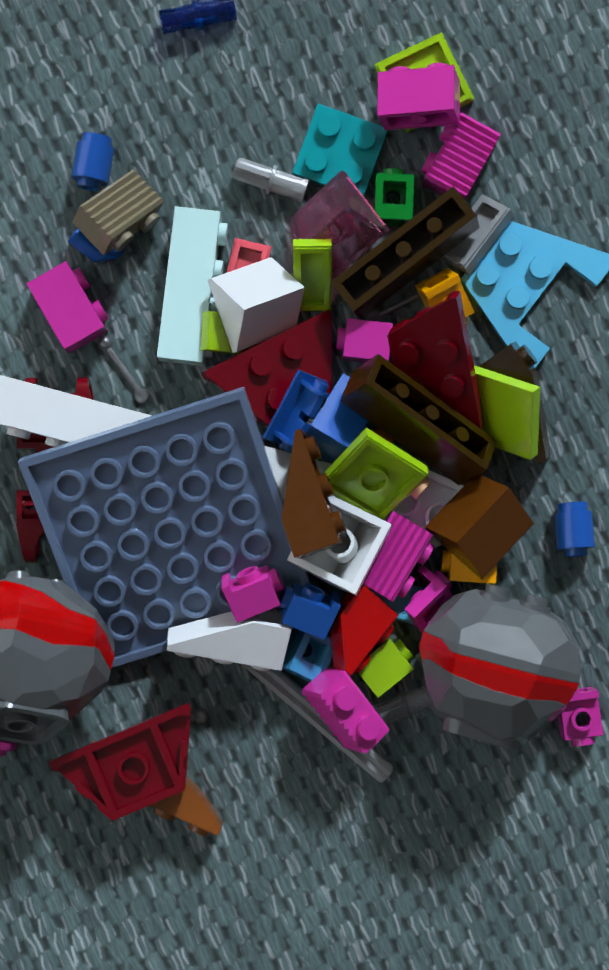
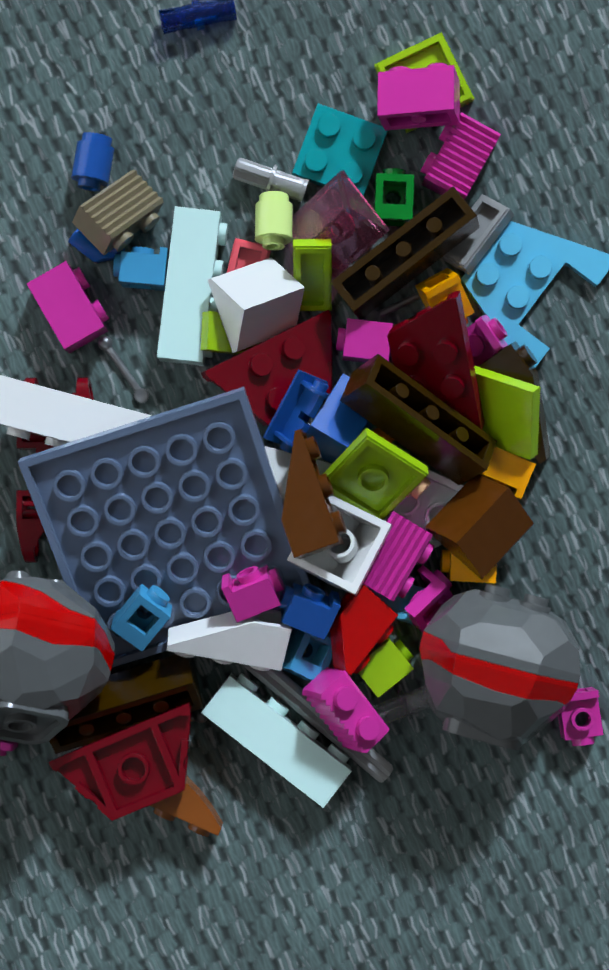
blue brick [554,502,595,558] -> none
none -> dark brown brick [49,654,203,754]
none -> dark azure brick [111,584,172,651]
none -> dark azure brick [113,247,169,291]
none -> light aqua brick [201,673,352,808]
none -> yellowish green brick [255,191,293,251]
none -> dark pink bracket [467,315,508,366]
none -> light orange brick [480,447,536,499]

